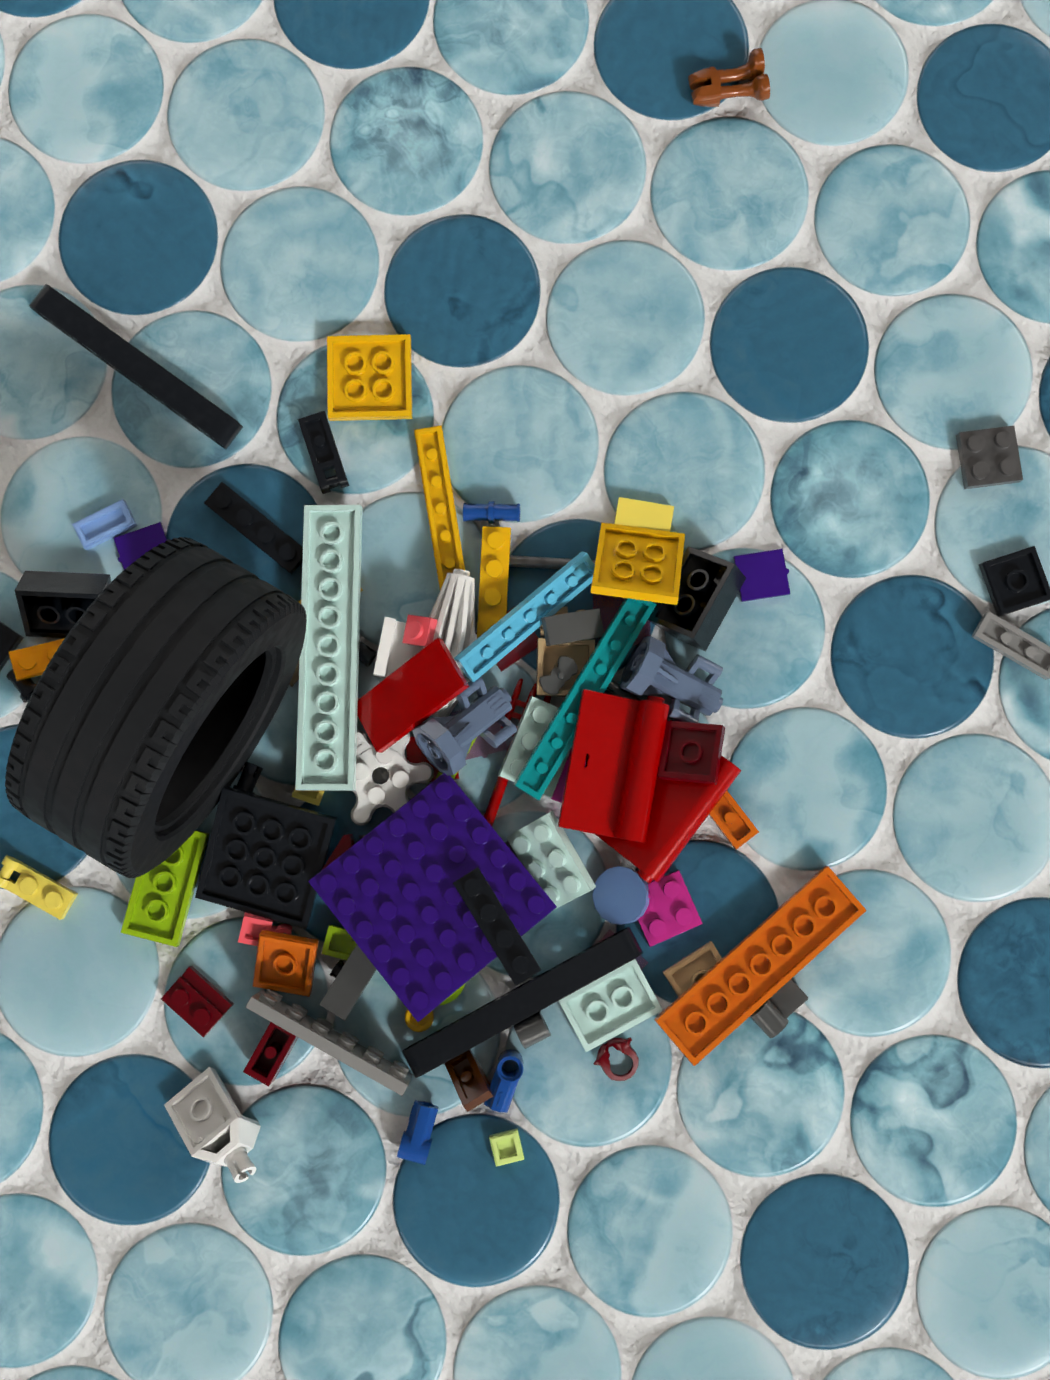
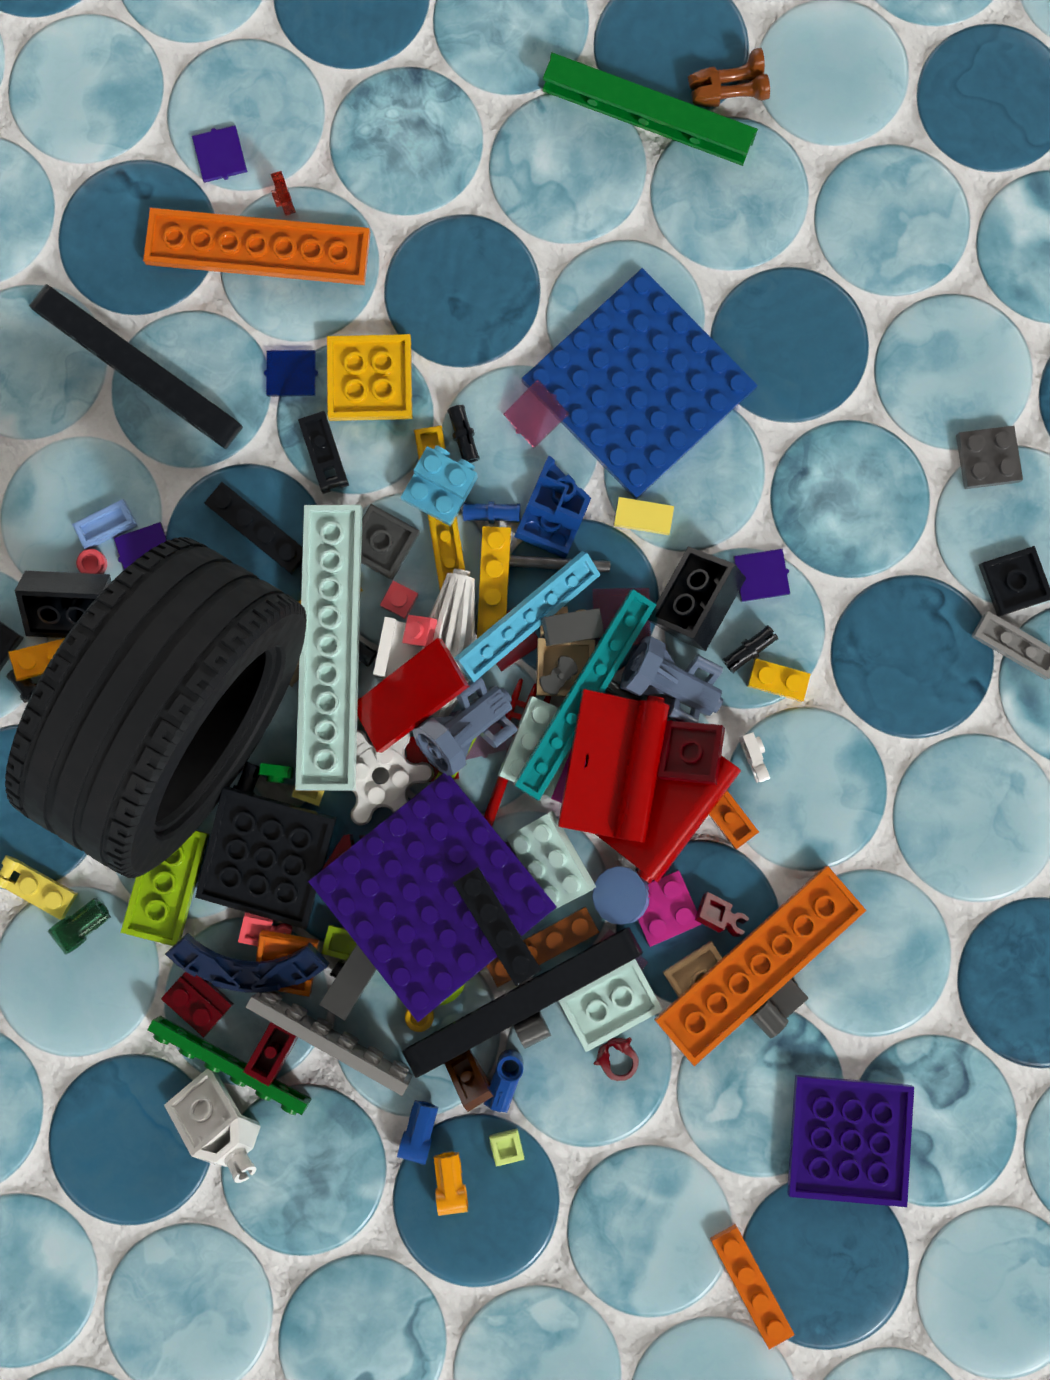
yellow plate [591,522,685,605] -> none
none -> clear green piece [48,898,111,955]
none -> coral tile [76,549,107,574]
none -> orange plate [143,208,371,285]
none -> green plate [147,1016,312,1115]
none -> dark blue tile [165,933,329,993]
none -> dark purple piece [192,125,248,183]
none -> green plate [259,763,294,783]
none -> clear blue piece [264,350,318,397]
none -> clear red plate [271,171,296,216]
none -> dark grey tile [361,504,420,581]
none -> coral plate [380,580,419,619]
none -> medium azure plate [400,445,478,527]
none -> light orange piece [434,1151,468,1216]
none -> black pin [447,405,480,463]
none -> dark orange plate [486,906,600,988]
none -> clear pink piece [503,380,569,448]
none -> blue slope [514,456,591,559]
none -> blue plate [522,268,758,500]
none -> green tile [543,52,758,166]
none -> plate [695,892,749,937]
none -> orange plate [710,1224,795,1349]
none -> black pin [722,625,778,674]
none -> white plate [739,732,770,783]
none -> yellow plate [747,659,811,702]
none -> dark purple plate [787,1075,914,1207]

